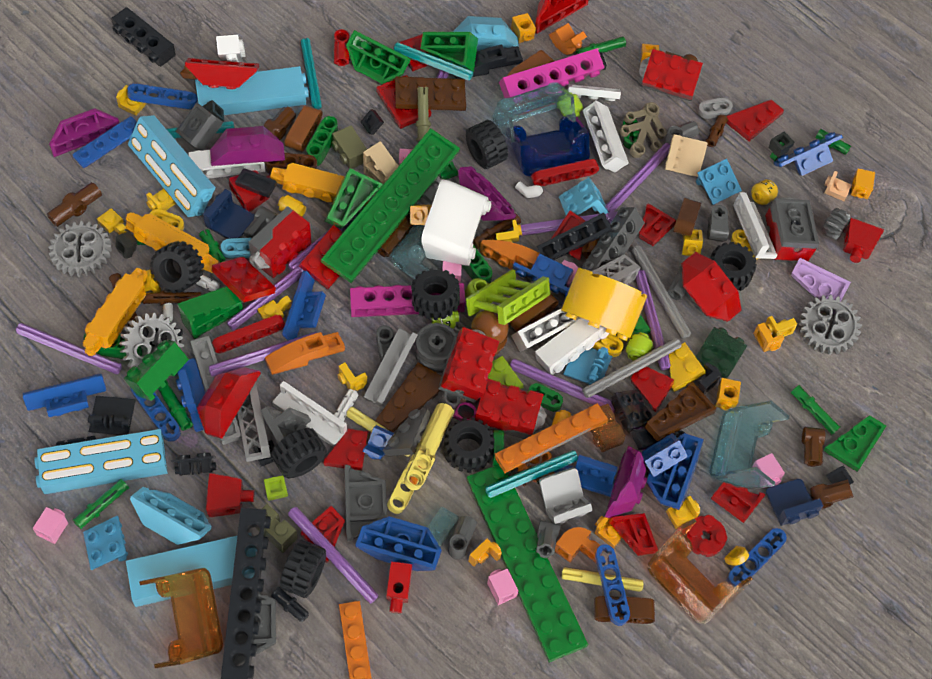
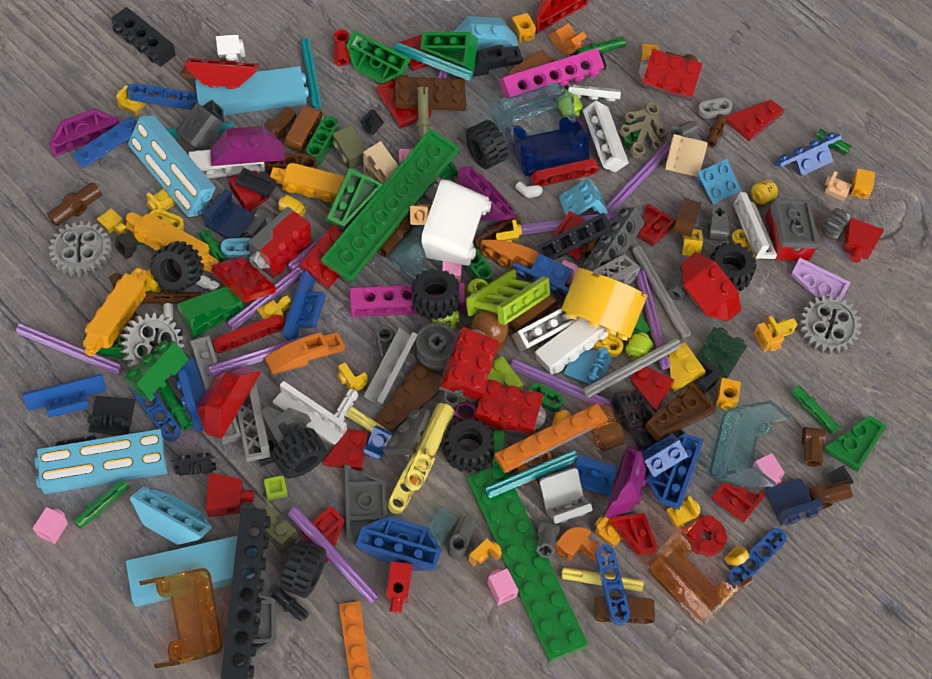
dark azure hinge [83,516,128,570] -> none
pearl dark grey piece [768,131,795,161] -> none

